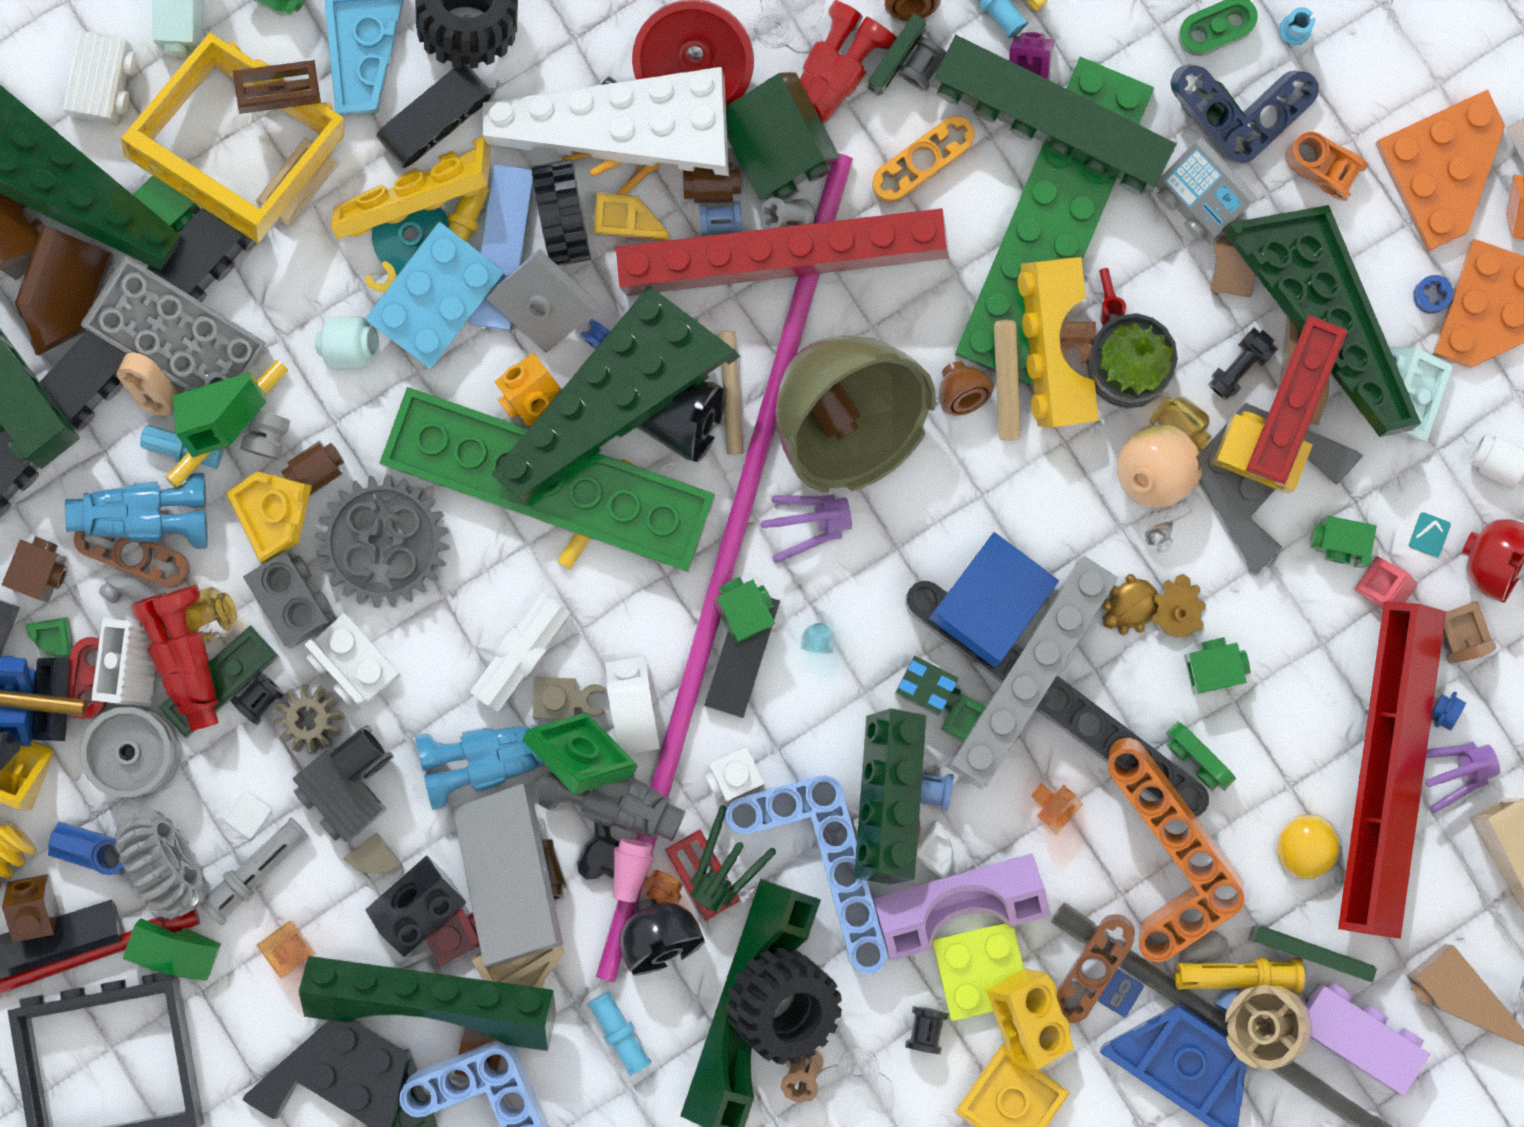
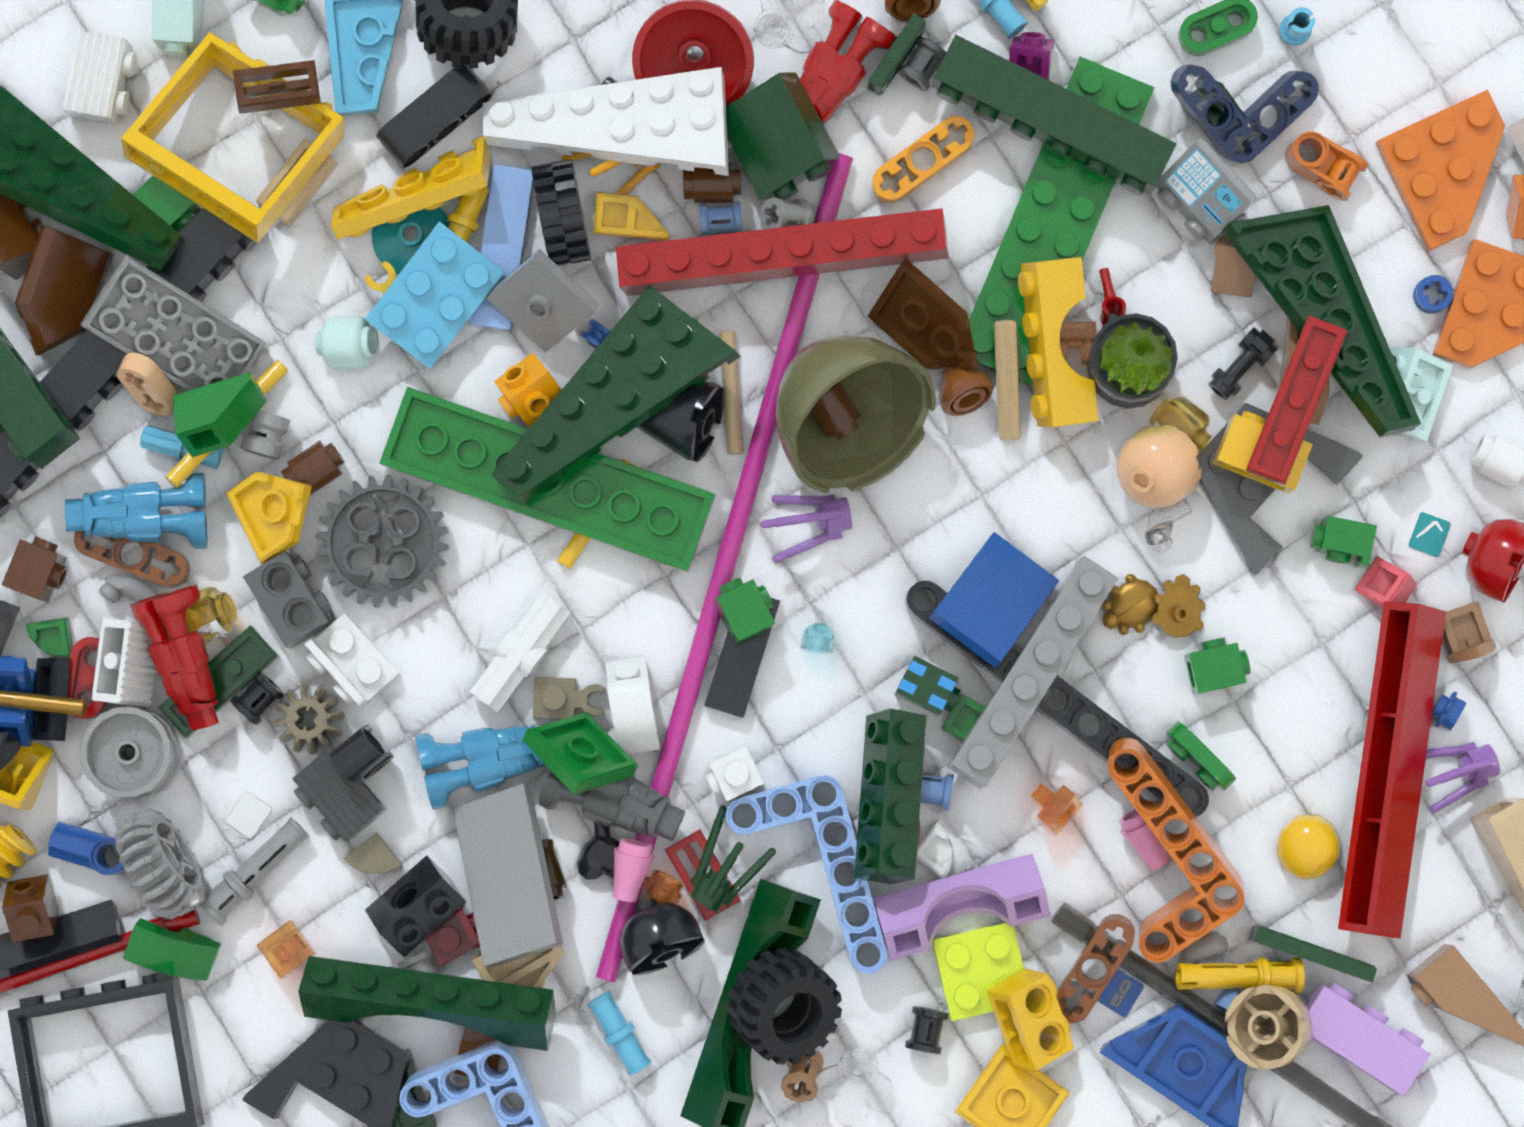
none -> reddish brown tile [867,259,979,369]
none -> bright pink cone [1119,809,1171,870]

